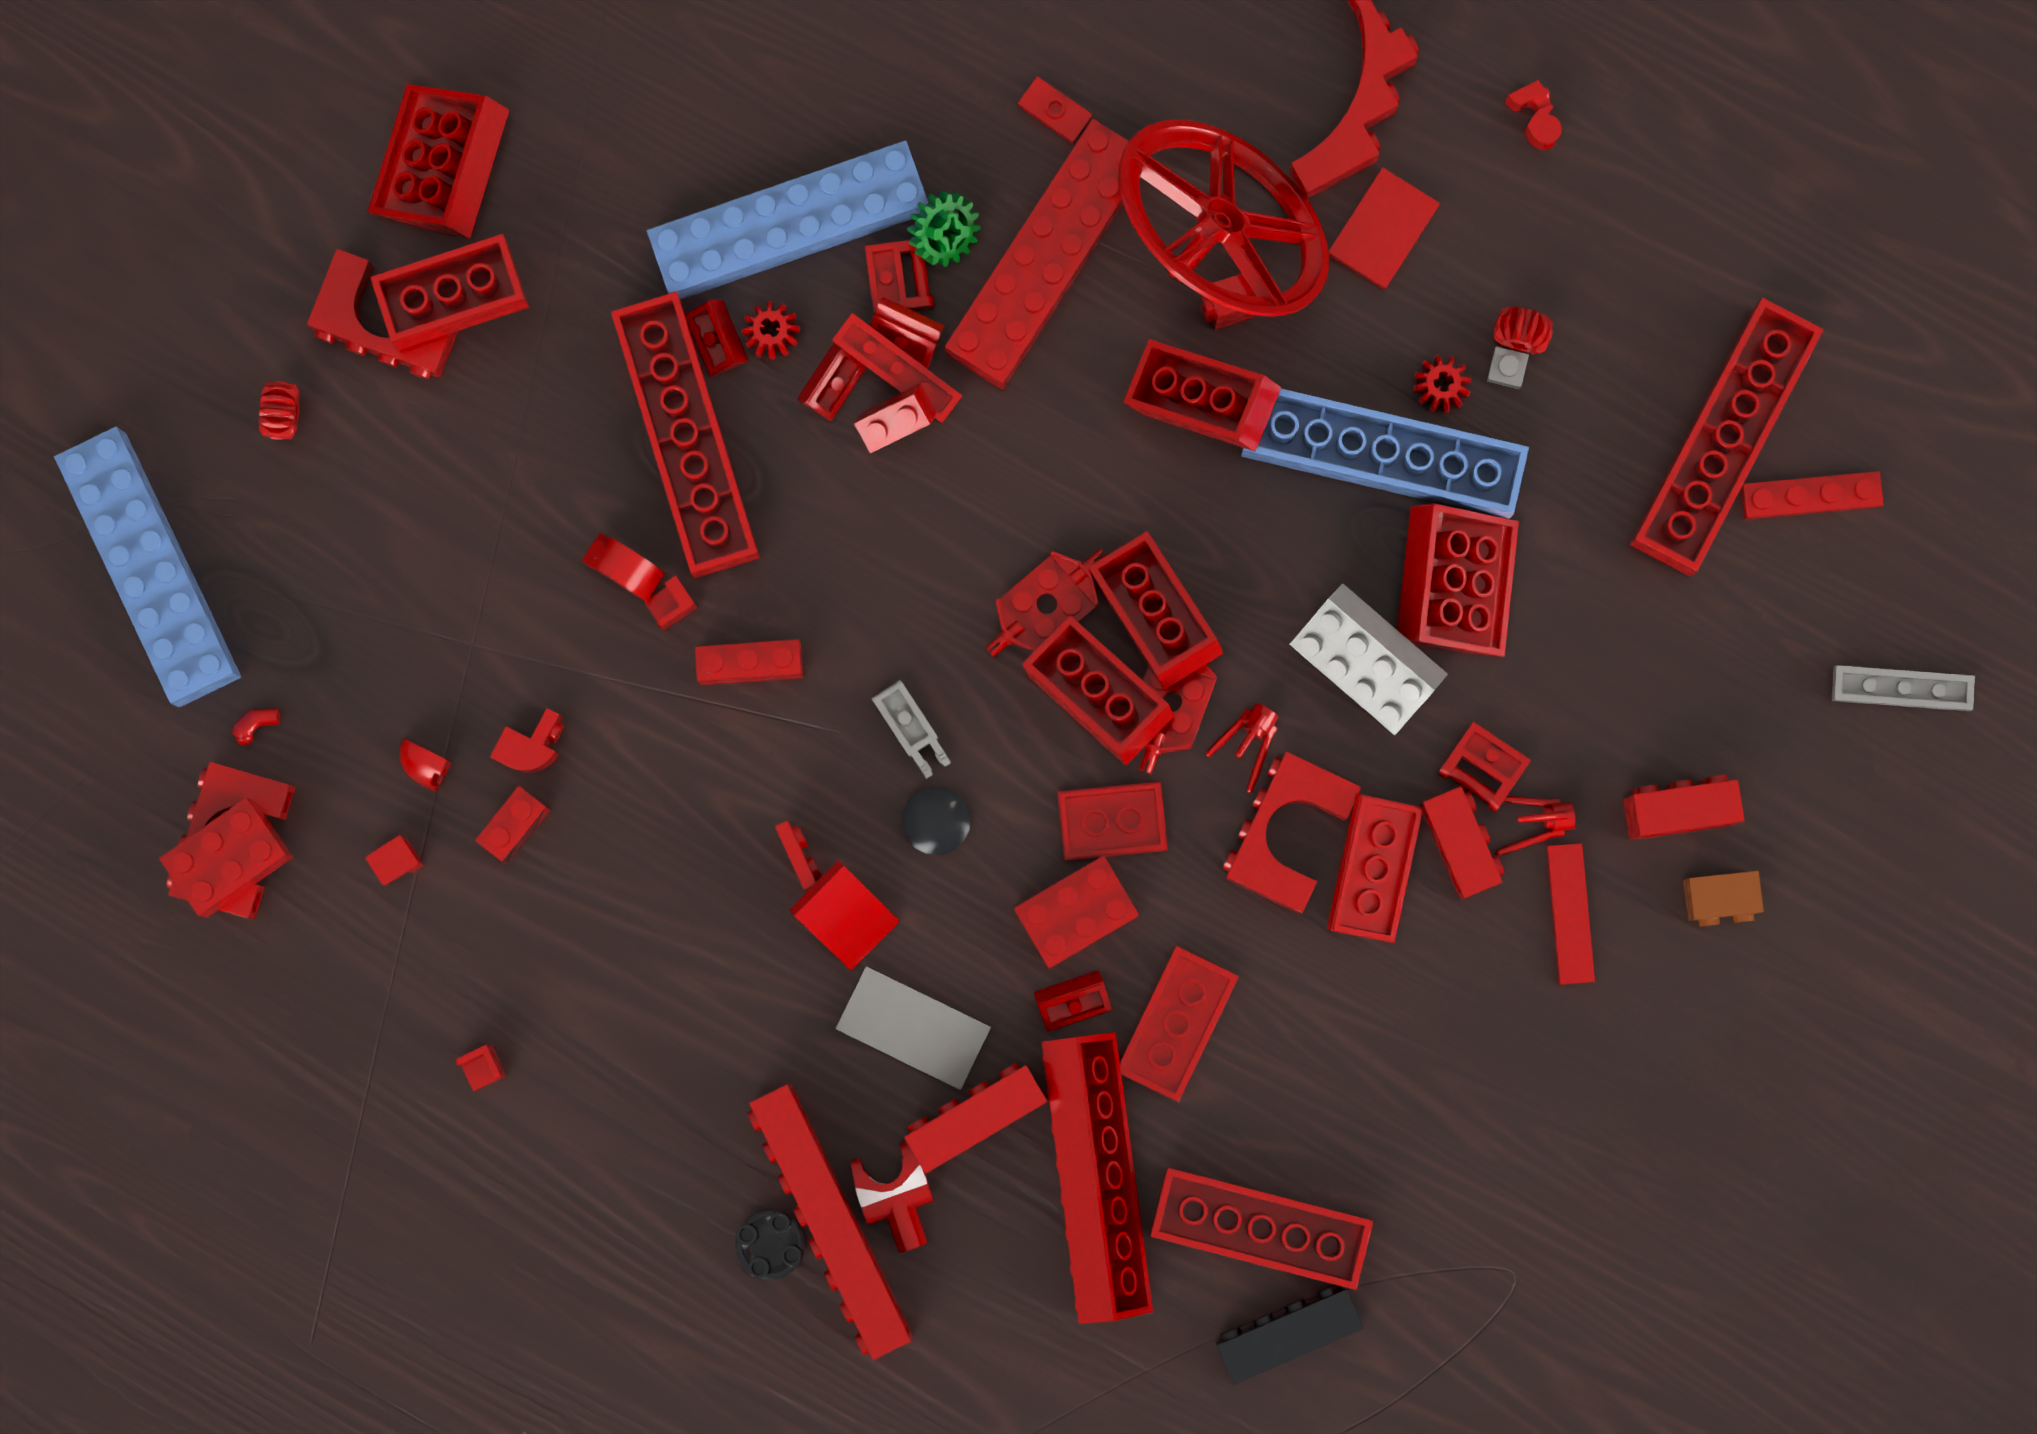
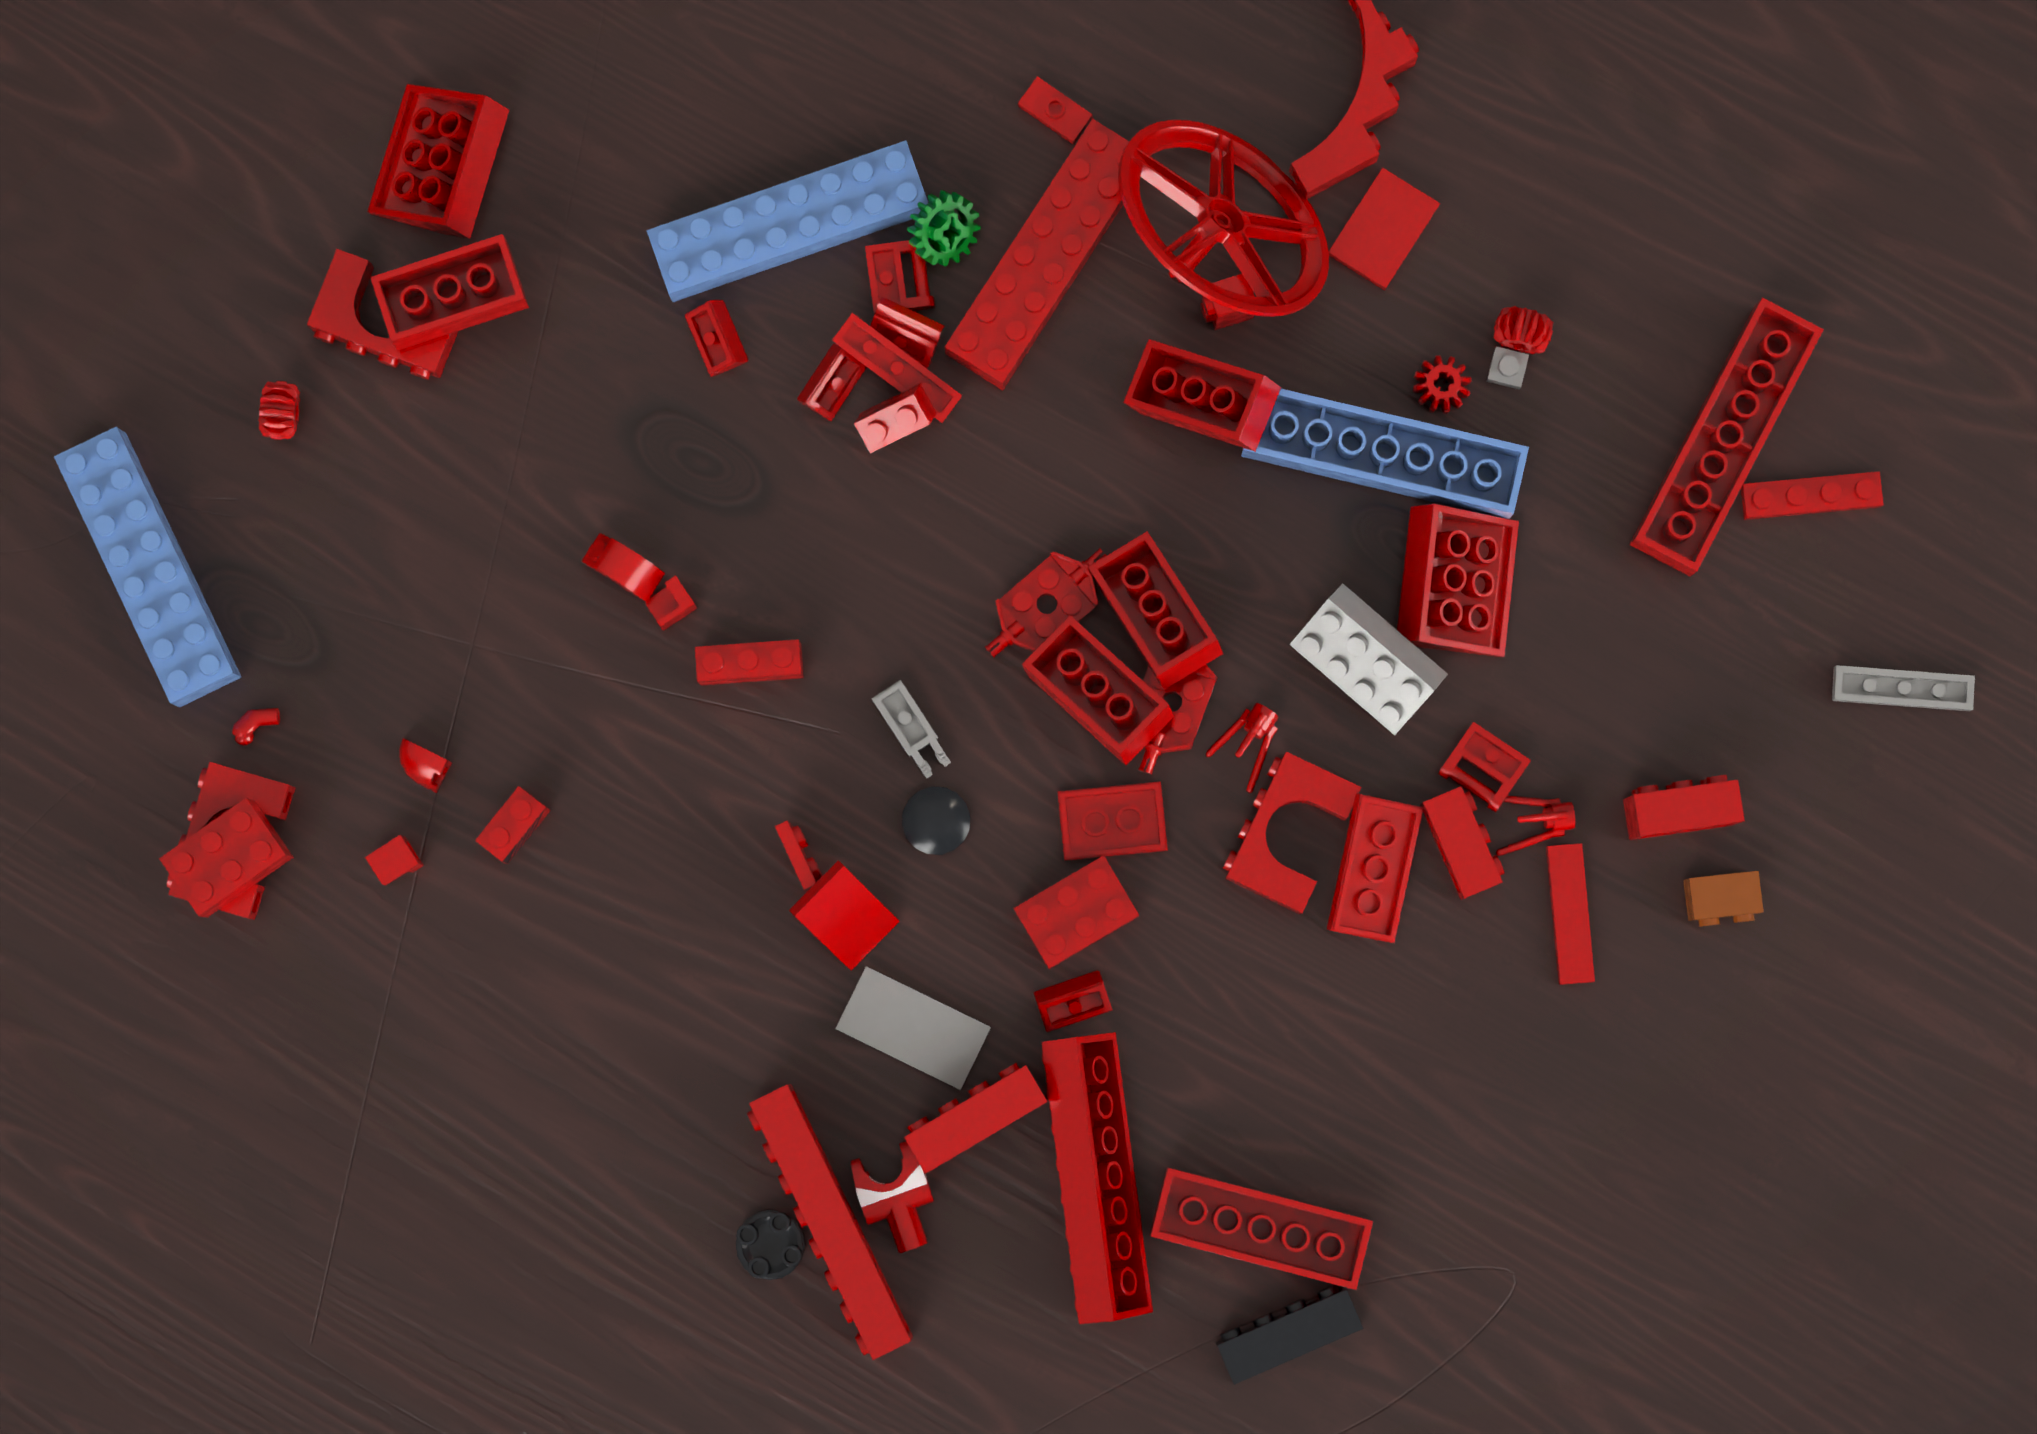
red panel [455,1045,506,1091] -> none
red brick [490,708,564,773] -> none
red brick [611,292,760,579] -> none
red gear [742,301,801,360] -> none
red plate [1120,946,1239,1102] -> none
red leg [1504,80,1562,150] -> none

